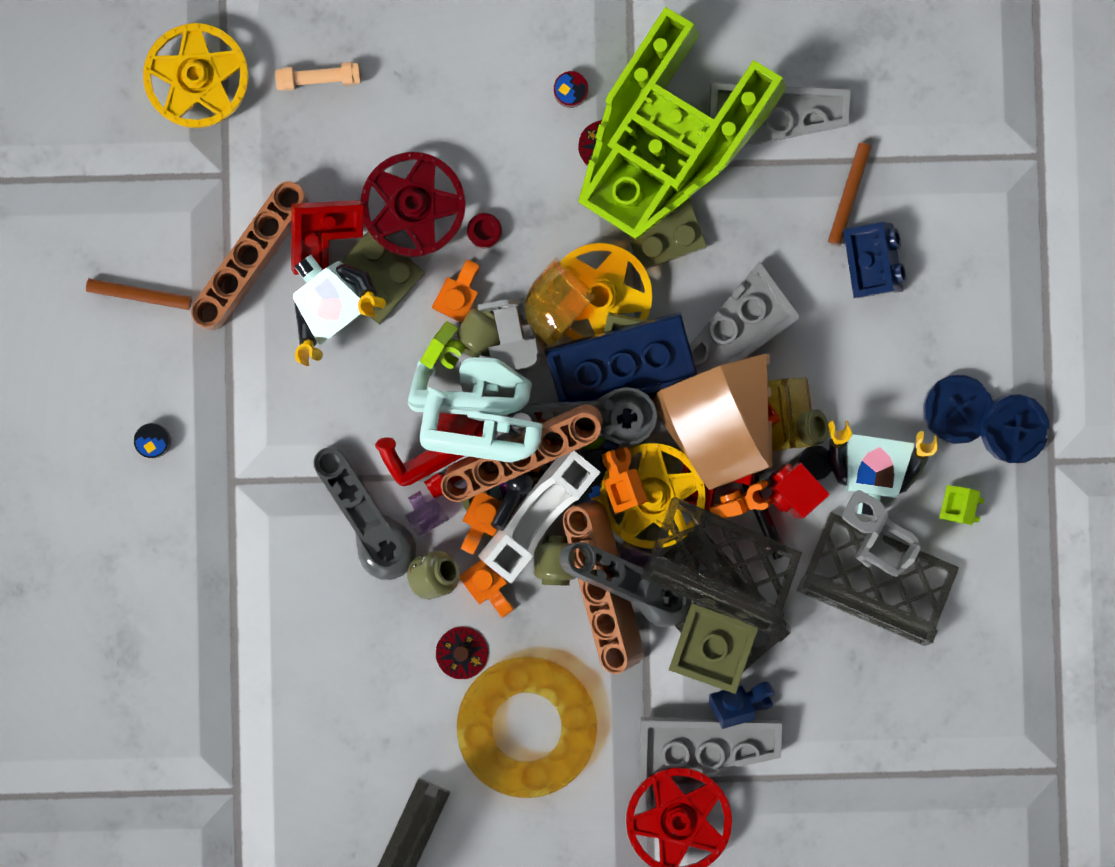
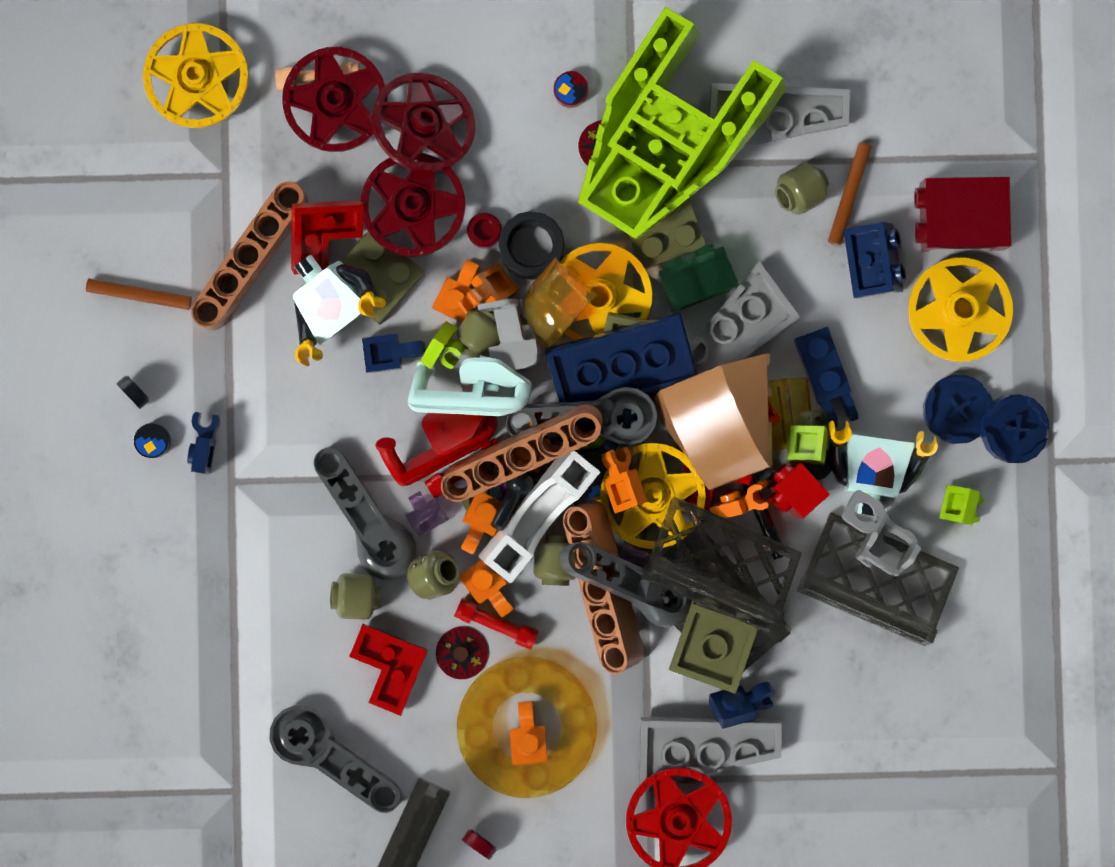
light aqua piece [420,386,543,463] -> none
none -> black tile [116,376,149,409]
none -> dark blue plate [187,412,220,474]
none -> dark grey beam [269,706,401,813]
none -> dark red wheel [282,47,388,152]
none -> olive head [330,573,382,620]
none -> red plate [349,623,428,716]
none -> dark blue plate [362,333,426,373]
none -> dark red wheel [372,73,476,173]
none -> red bar [454,597,539,650]
none -> orange plate [457,262,519,314]
none -> dark red tile [461,829,497,860]
none -> black tyre [498,211,565,280]
none -> orange plate [510,701,548,766]
none -> clear green brick [657,244,739,314]
none -> olive head [775,163,829,215]
none -> lime tile [787,425,829,464]
none -> dark blue hinge [794,327,859,427]
none -> yellow wheel [908,257,1013,362]
none -> dark red panel [914,177,1011,252]

